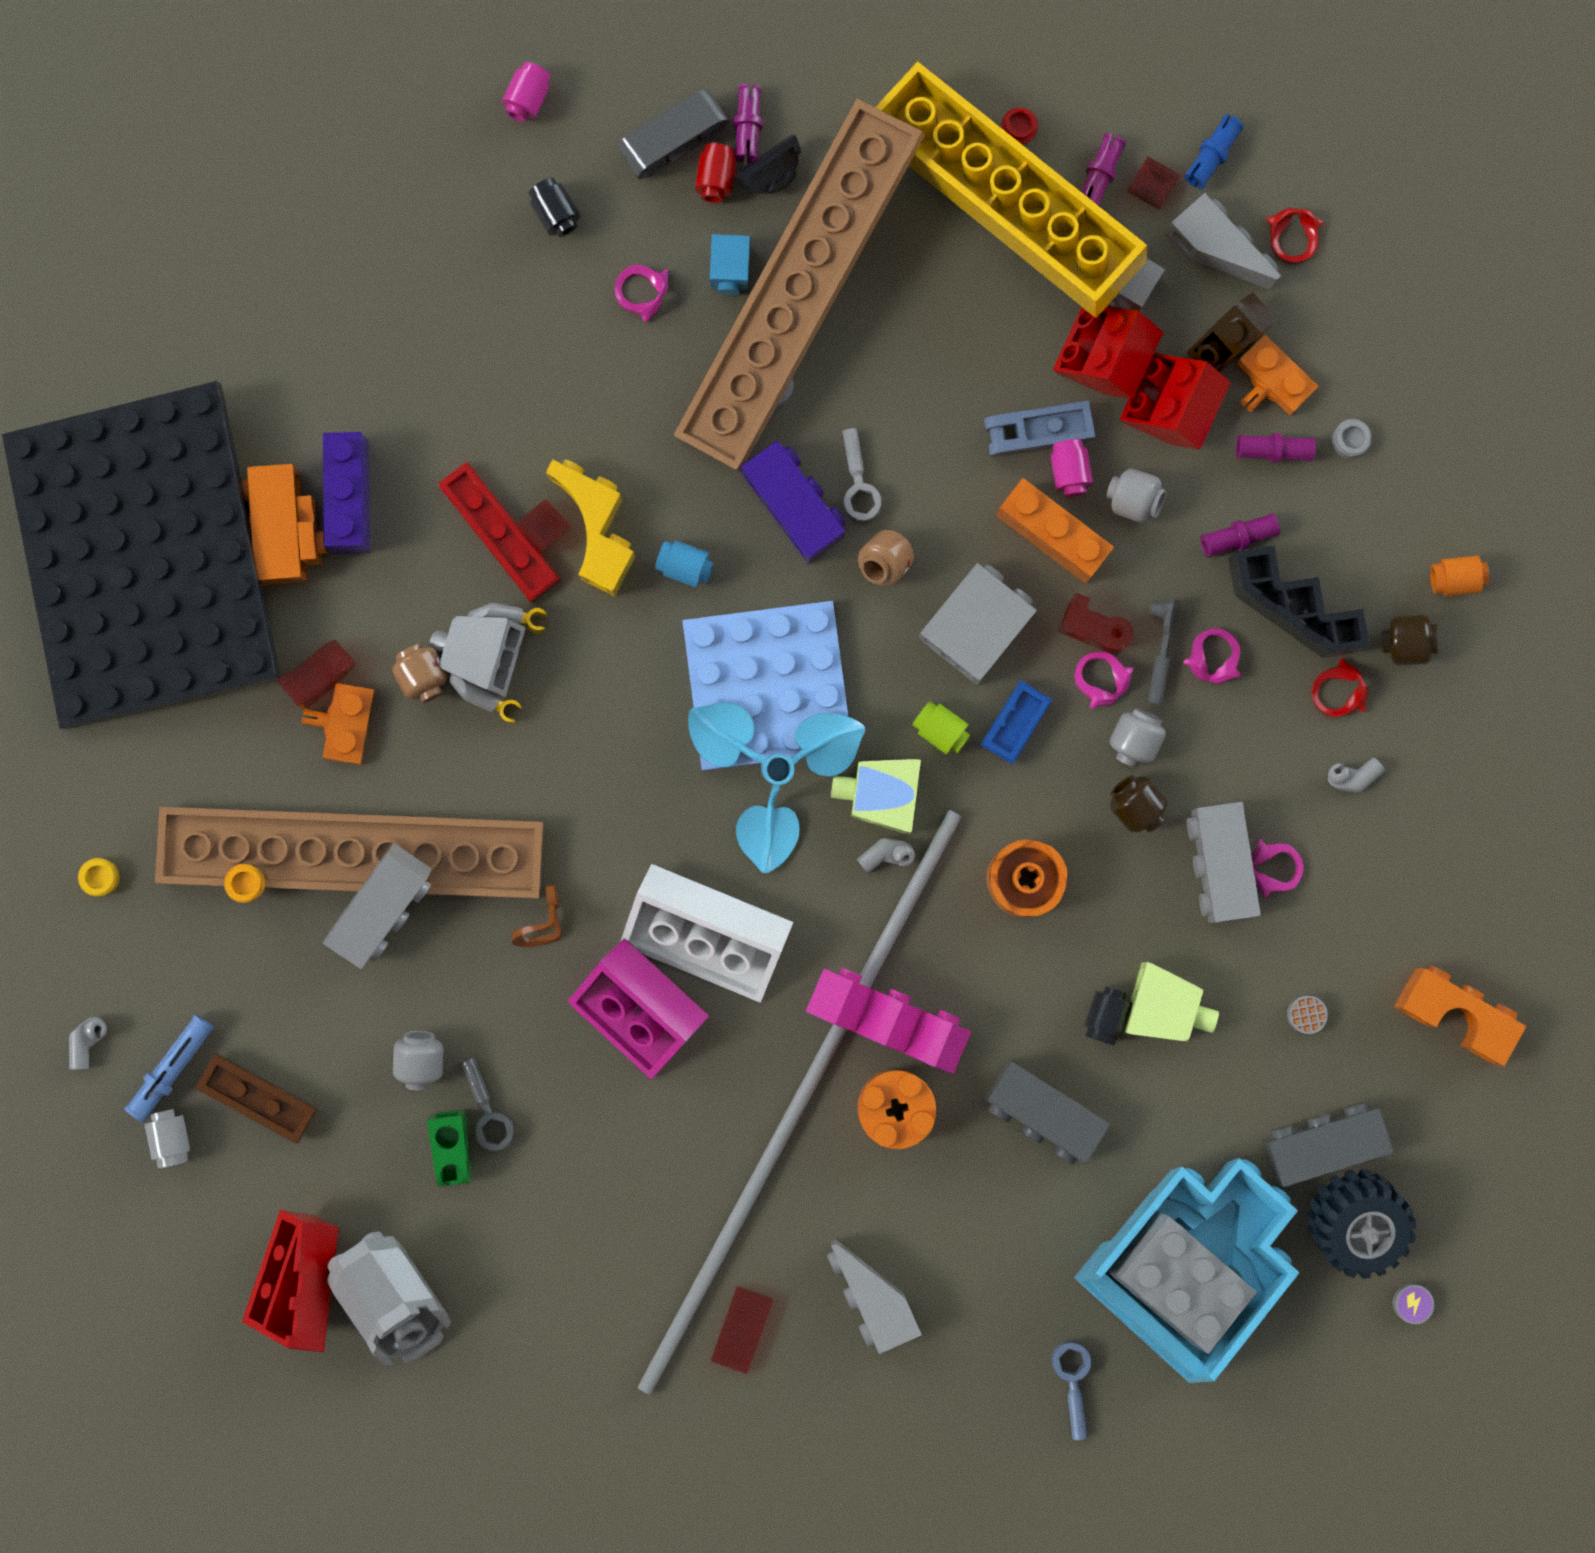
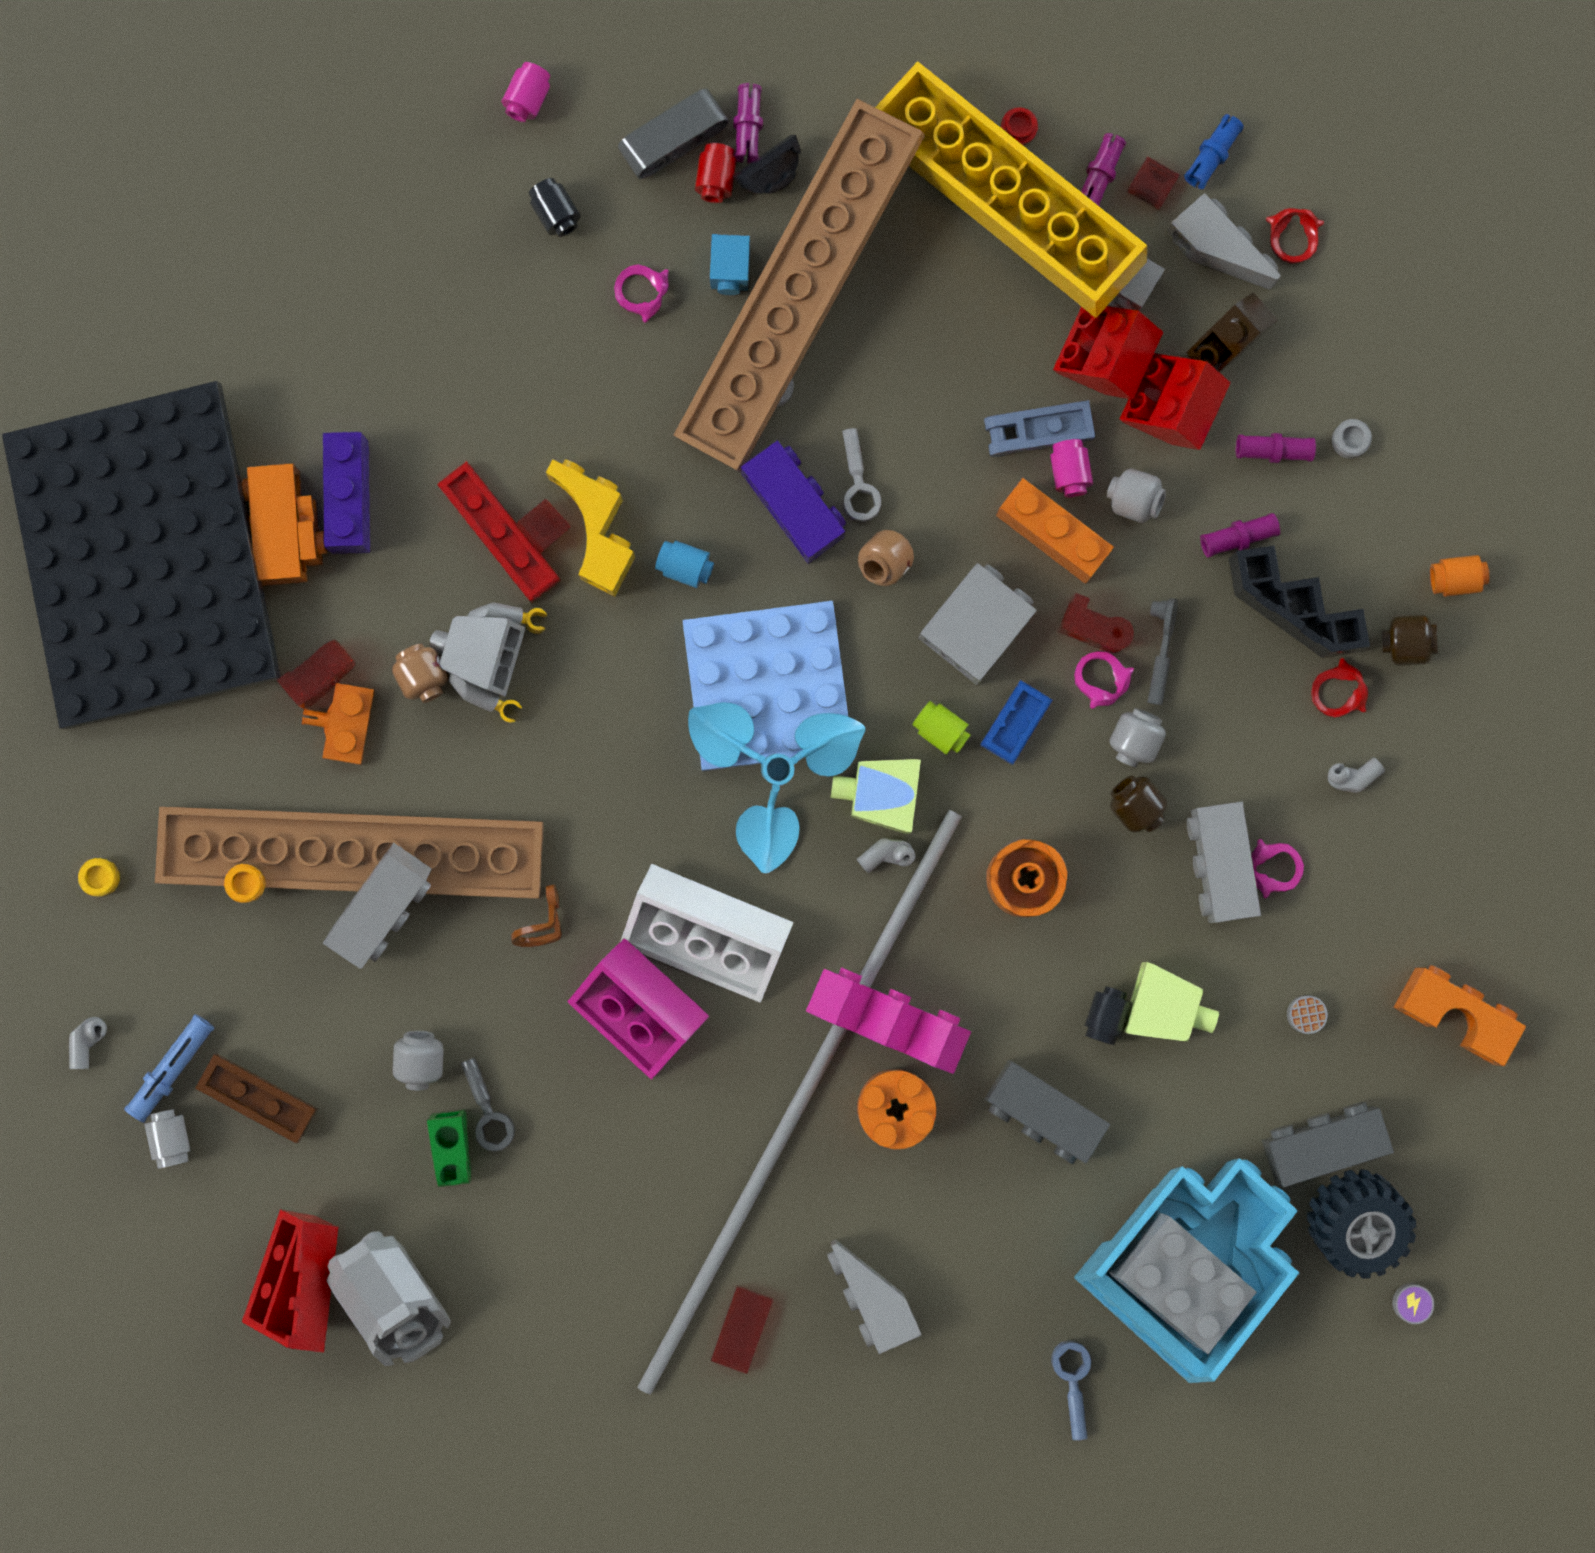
dark pink piece [1183,628,1241,684] -> none
orange plate [1236,334,1319,416] -> none

